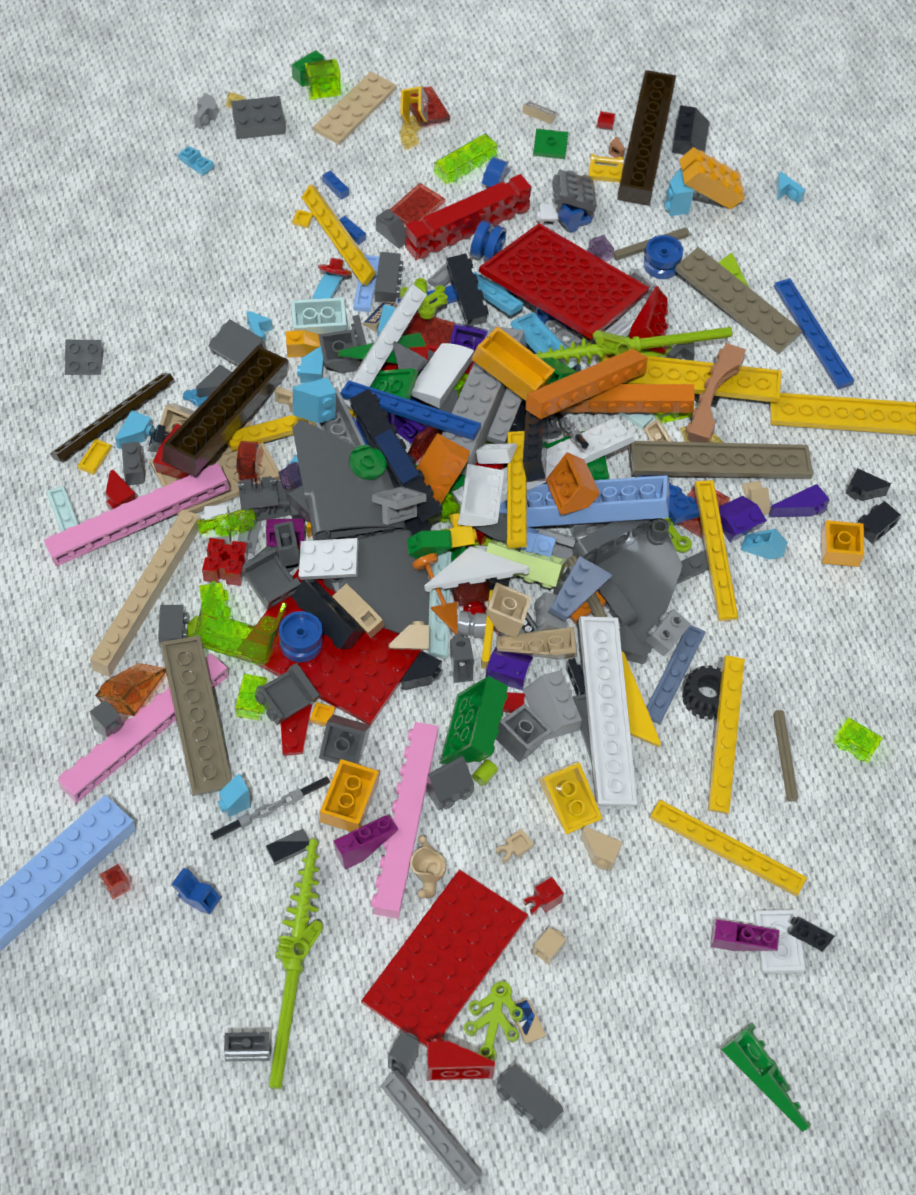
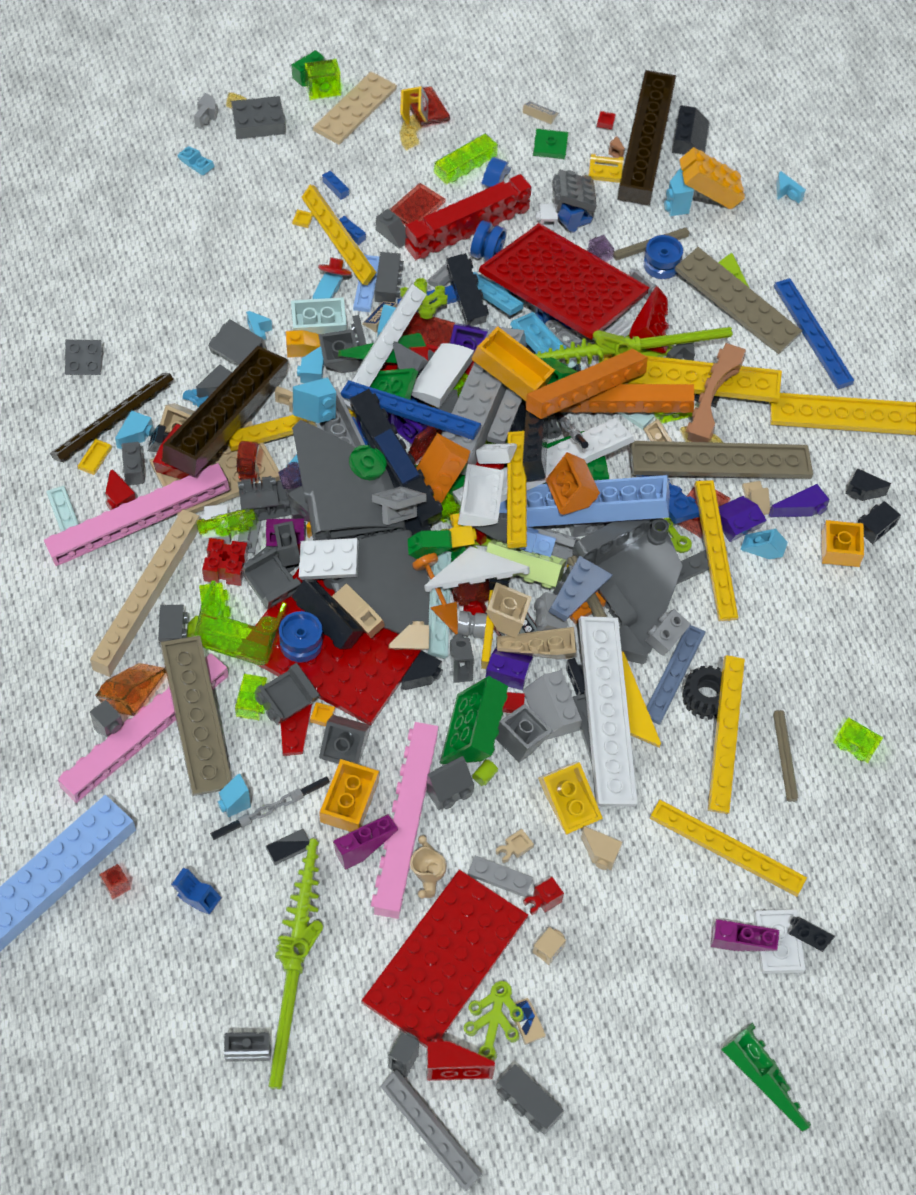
none -> light grey plate [467,855,533,898]

